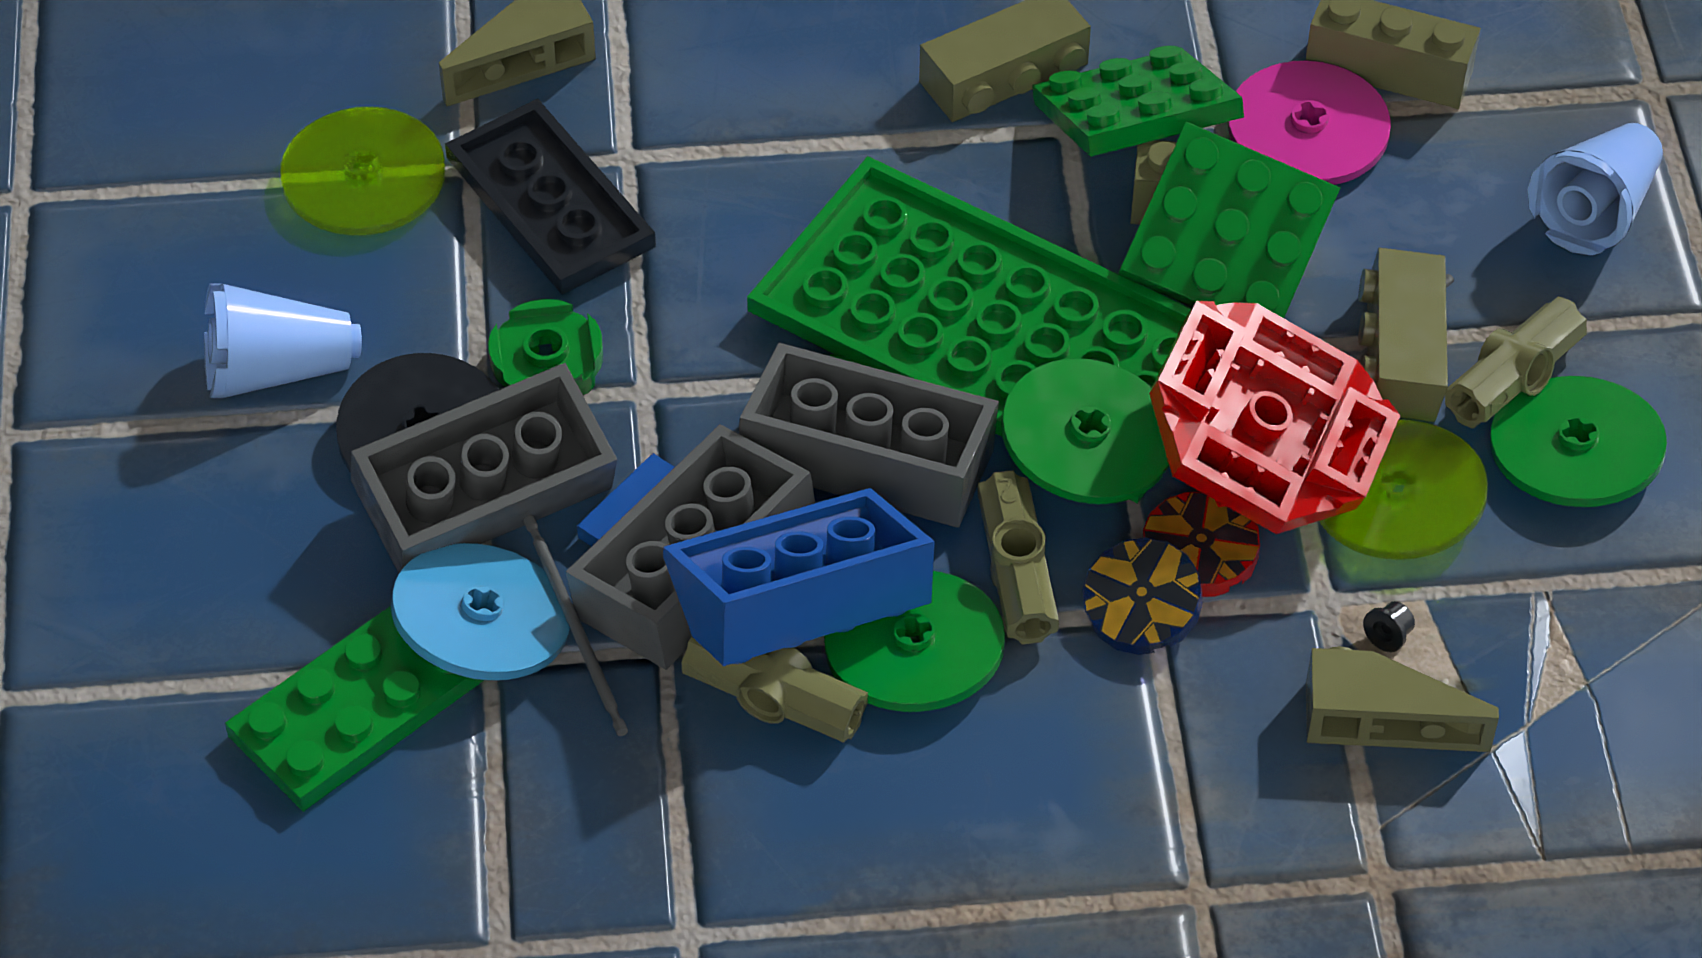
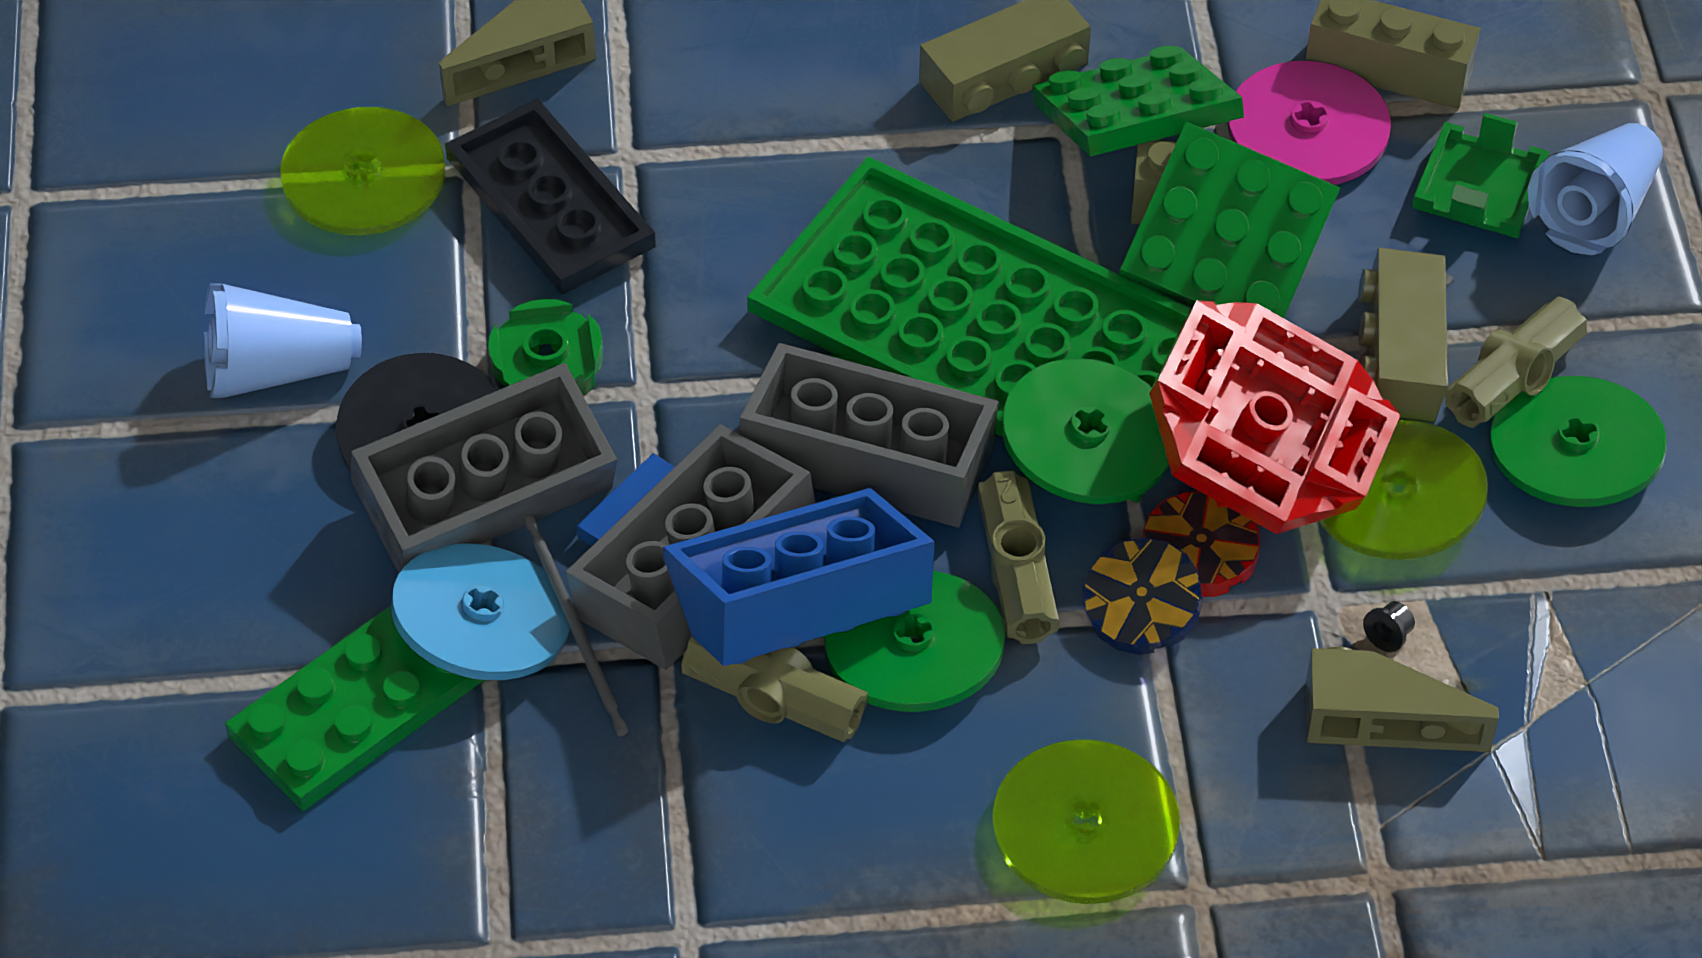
none -> clear neon green piece [993,739,1180,904]
none -> green piece [1412,113,1550,239]

